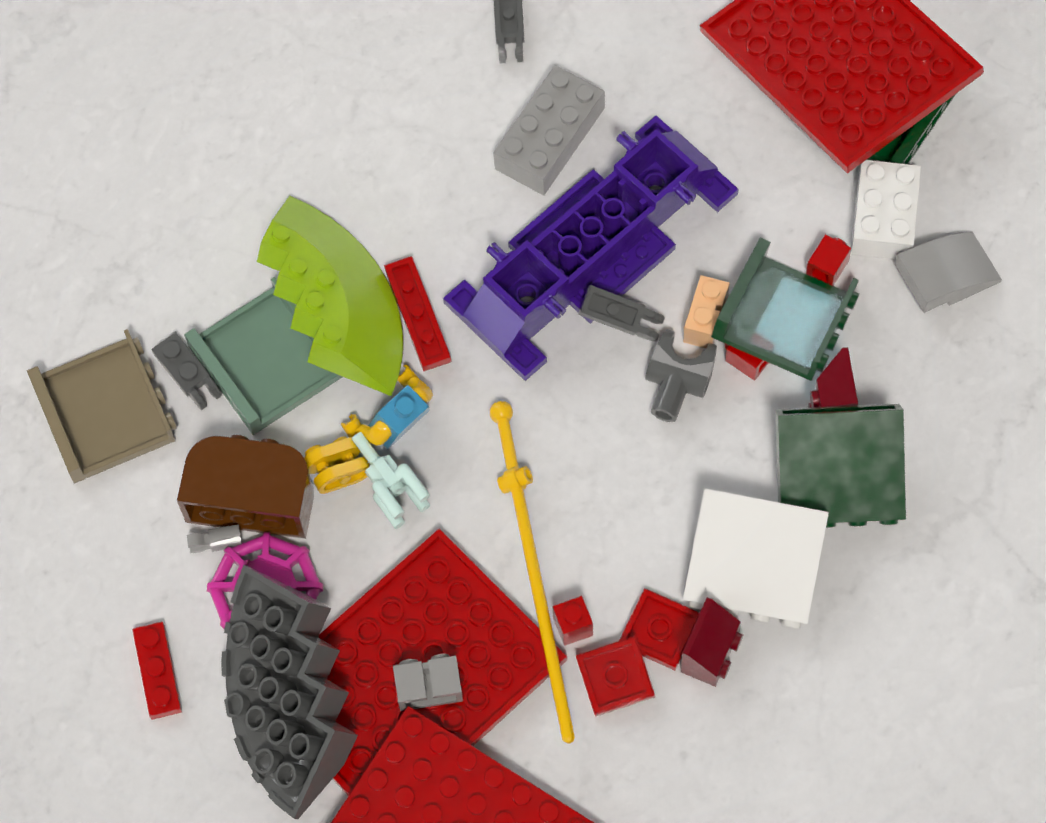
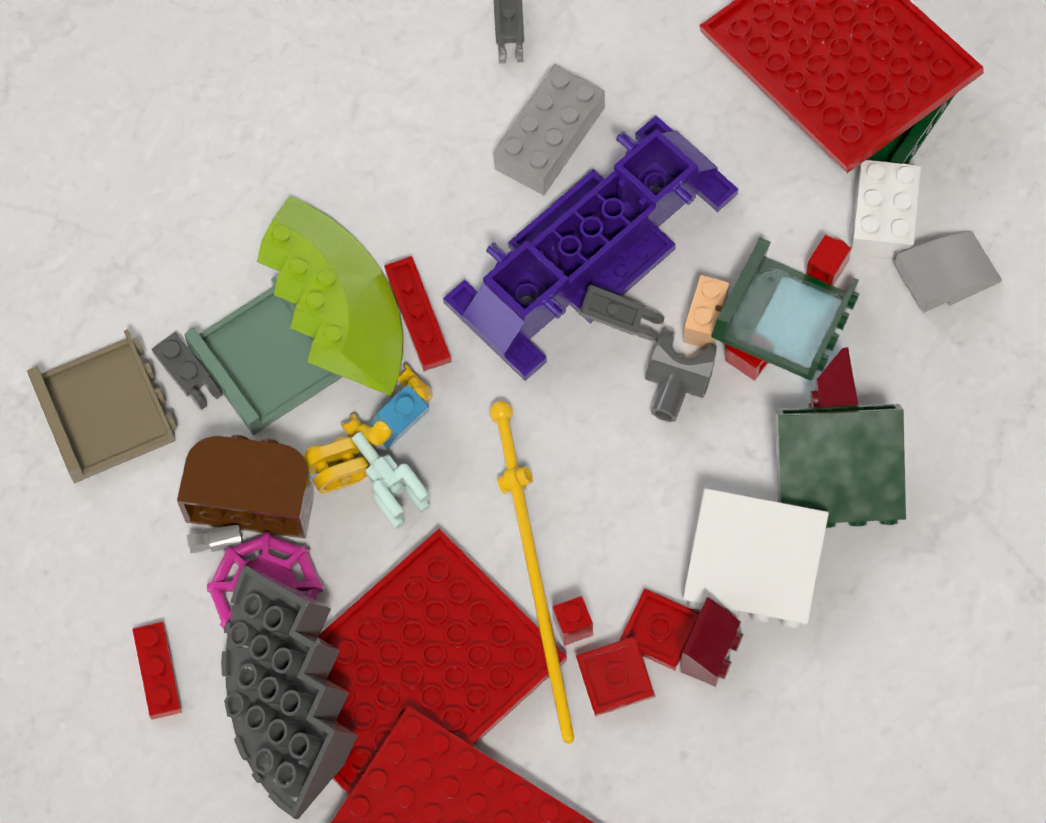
light grey piece [393,654,463,711] -> none

